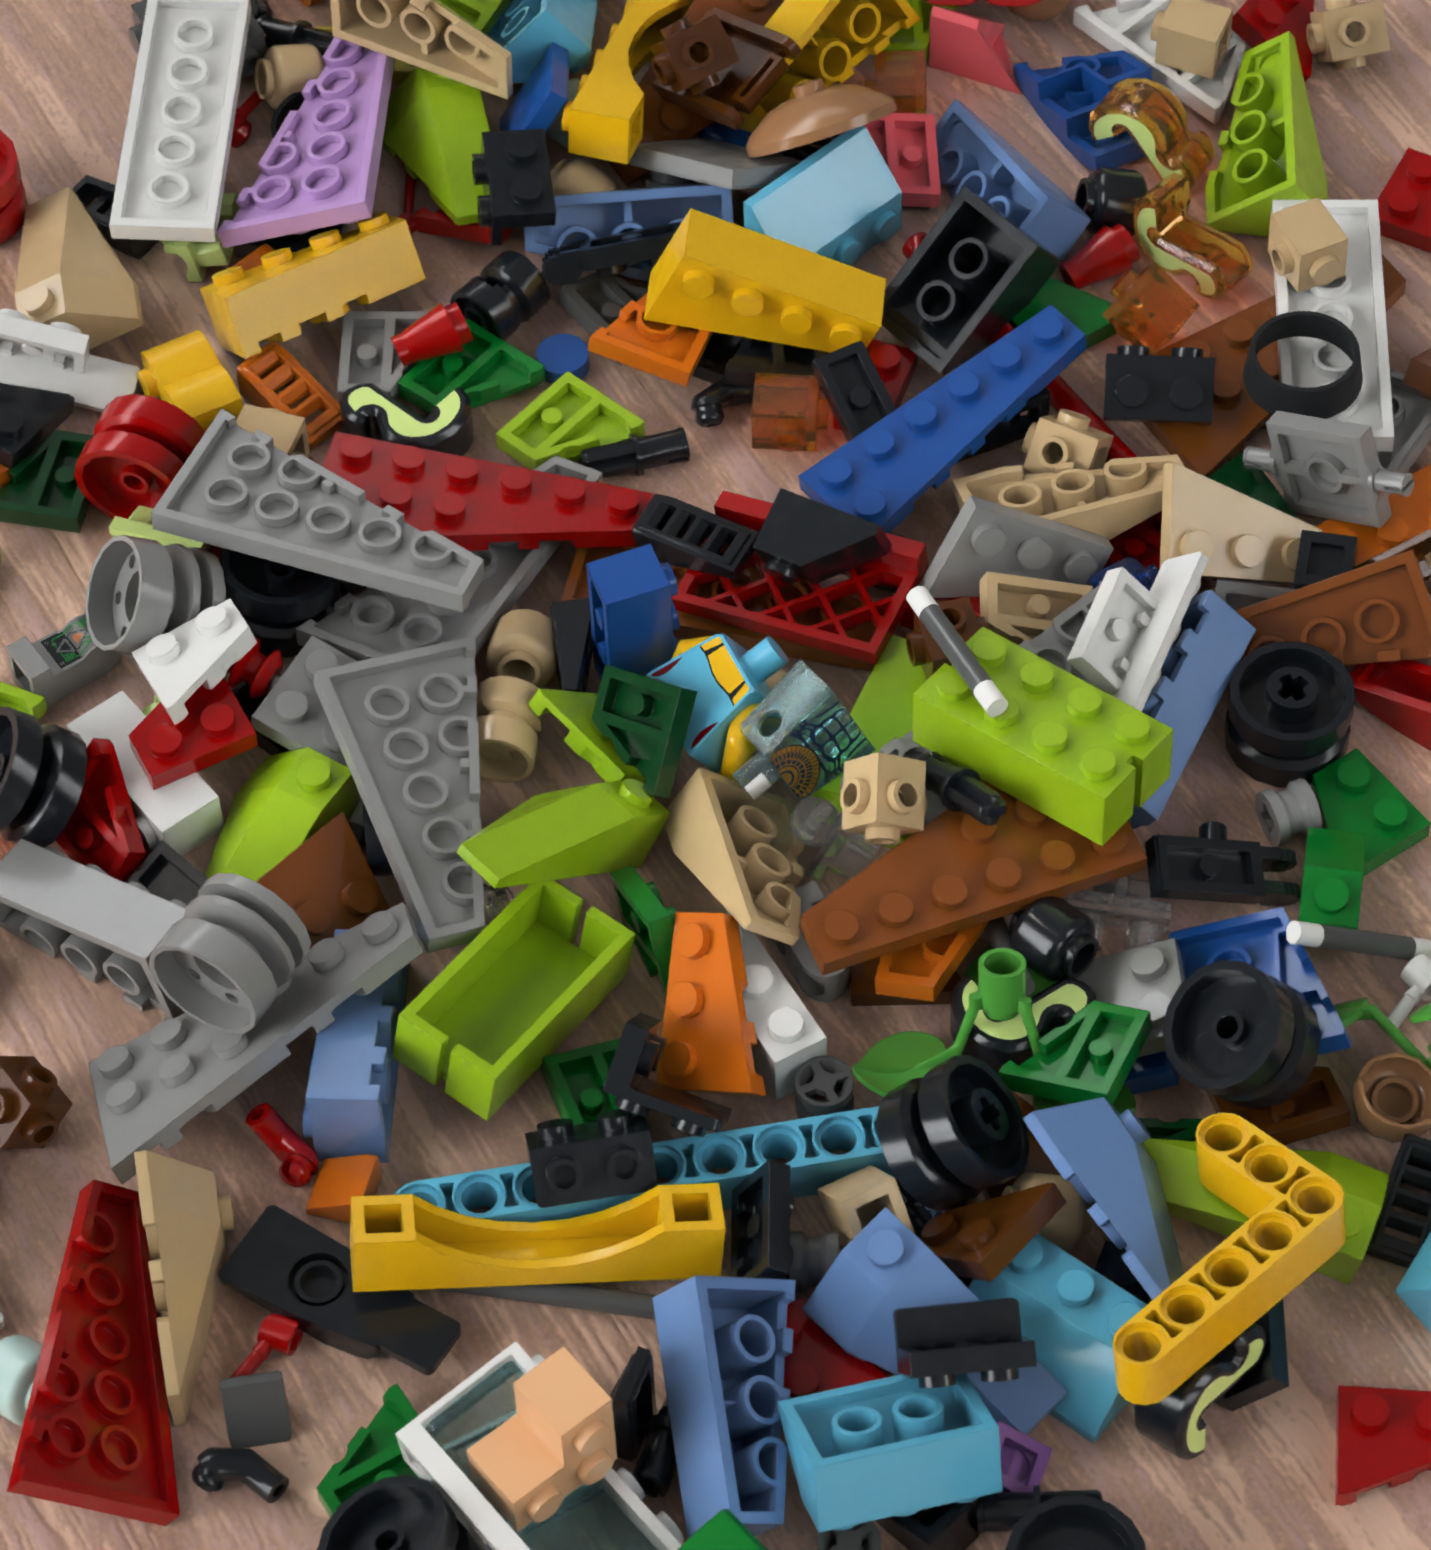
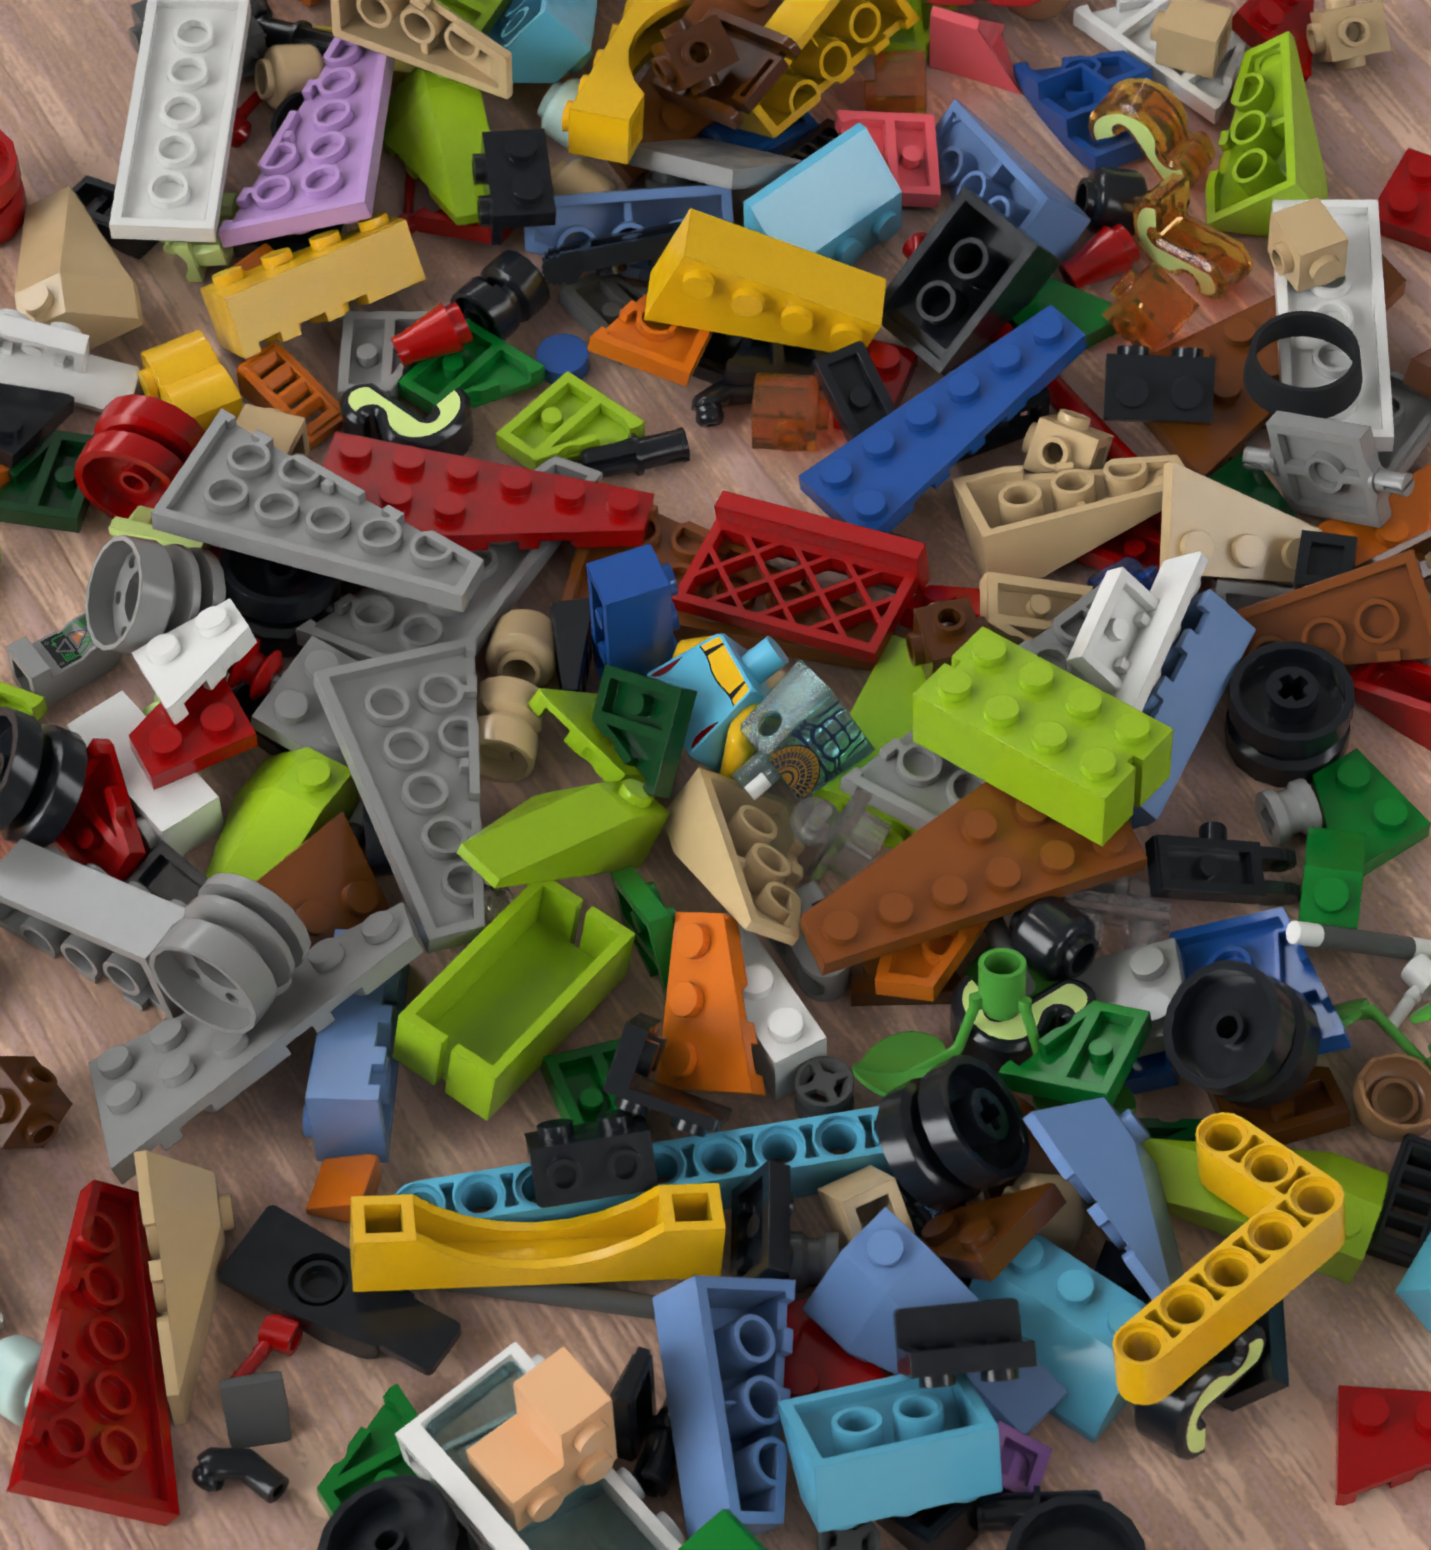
red arm [246,1103,319,1187] -> none
blue tile [499,42,569,134] -> none
black slope [632,494,759,579] -> none
medium nougat dish [745,78,897,158] -> none
black slope [752,488,892,585] -> none
tan brick [840,752,927,846] -> none
dark grey bar [906,586,1008,717] -> none
light grey wing [918,495,1114,598] -> none
black axle [918,752,1007,826] -> none

